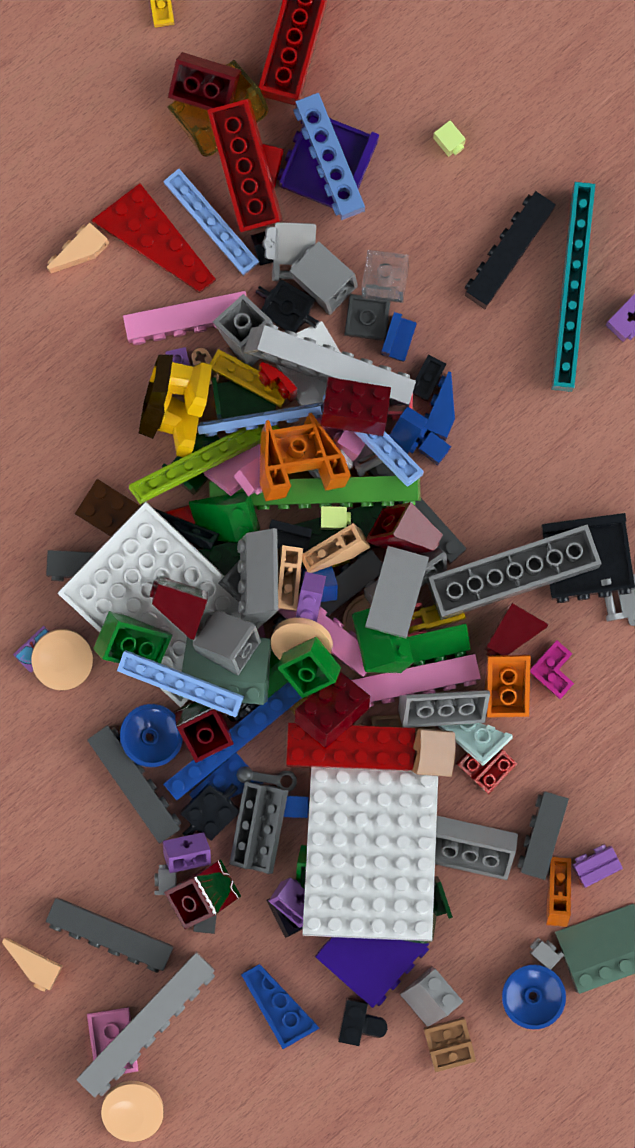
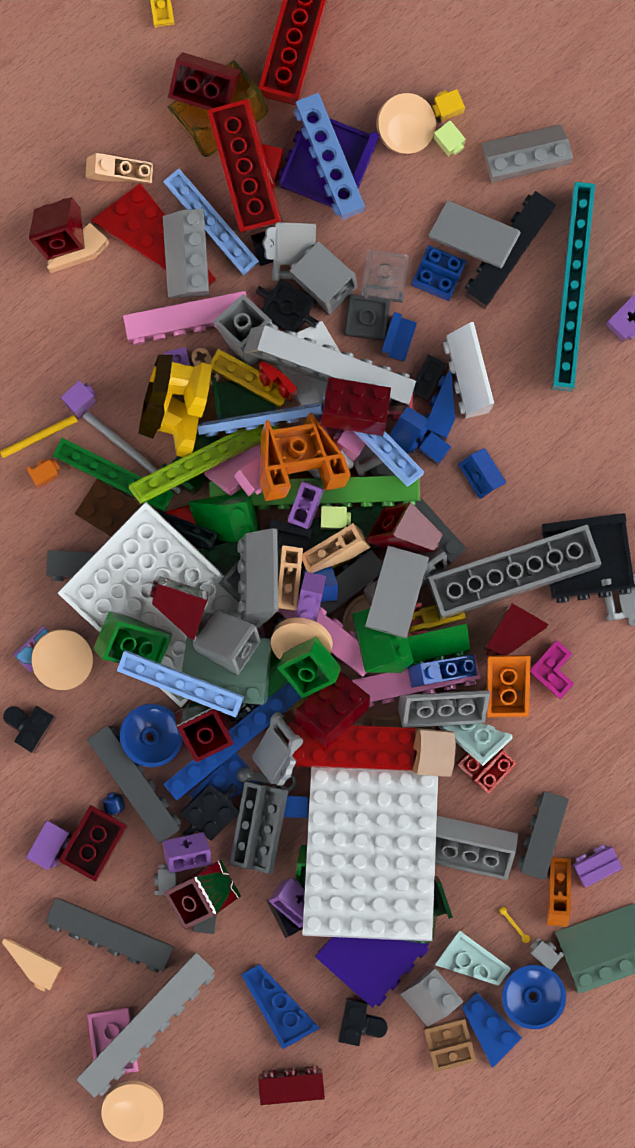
none -> yellow bar [0,414,78,458]
none -> black brick [3,706,57,753]
none -> orange brick [26,459,60,489]
none -> medium lavender brick [26,820,71,870]
none -> dark red slope [29,197,85,260]
none -> green plate [53,438,174,512]
none -> dark red brick [59,805,129,882]
none -> medium lavender brick [61,380,97,419]
none -> light grey bar [83,411,184,496]
none -> light nougat slope [85,153,153,184]
none -> blue piece [102,792,125,815]
none -> light grey slope [163,209,210,299]
none -> light grey piece [252,712,303,786]
none -> dark red brick [258,1066,325,1105]
none -> medium lavender brick [288,480,325,529]
none -> light nougat piece [376,93,436,154]
none -> blue slope [408,655,478,688]
none -> blue slope [411,245,466,301]
none -> light grey tile [428,200,521,269]
none -> yellow brick [432,89,465,122]
none -> light aqua wing [434,930,511,986]
none -> white slope [443,322,494,419]
none -> blue panel [458,448,506,499]
none -> blue wing [462,992,522,1068]
none -> light grey slope [481,124,573,183]
none -> yellow hinge [499,907,530,943]

